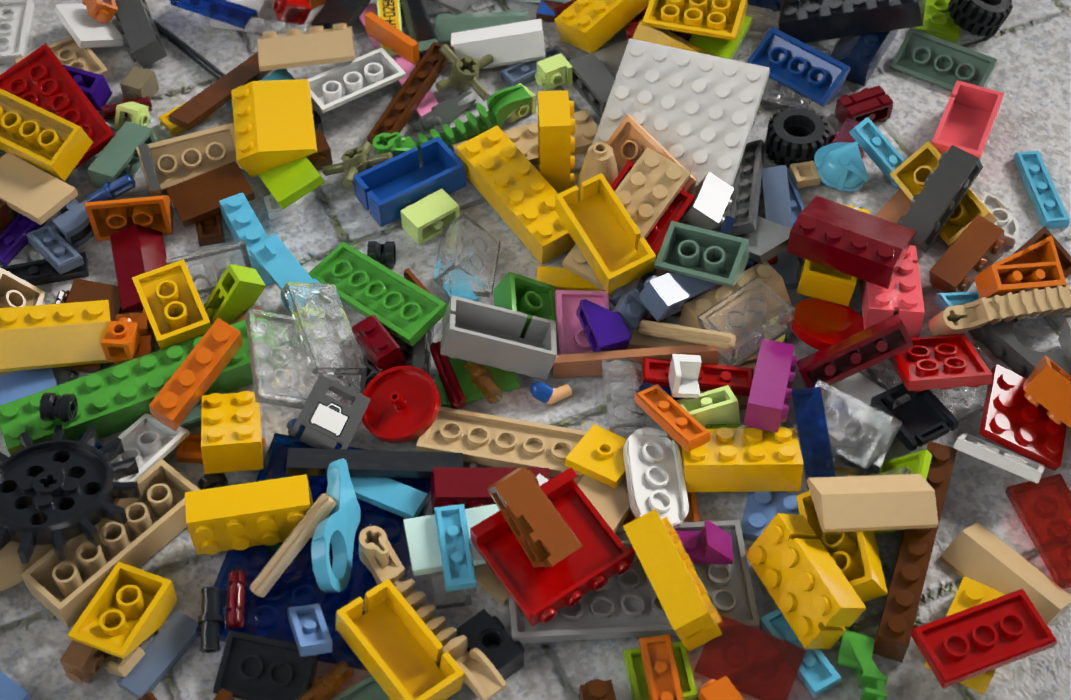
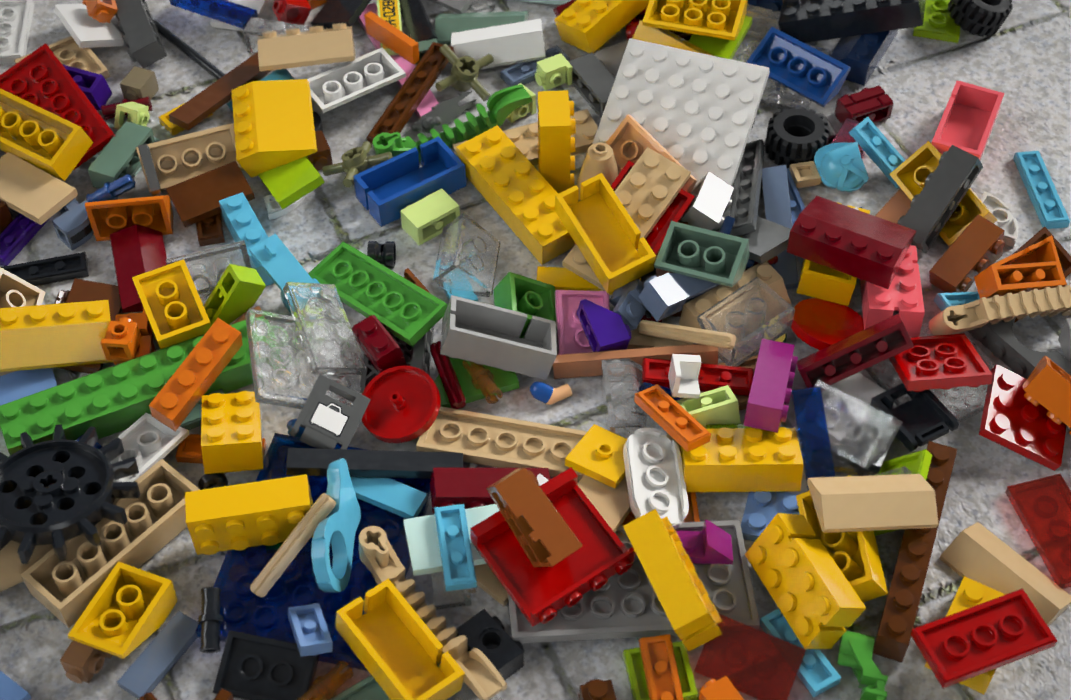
sand blue tile [26,224,84,275] -> none
black wheel [39,393,78,423] -> none
tan tile [102,646,146,678] -> none
dark red axle [226,571,246,629] -> none
reddish brown tile [536,0,563,23] -> none
sand green slope [890,28,997,92] -> none
white tile [953,432,1045,484] -> none

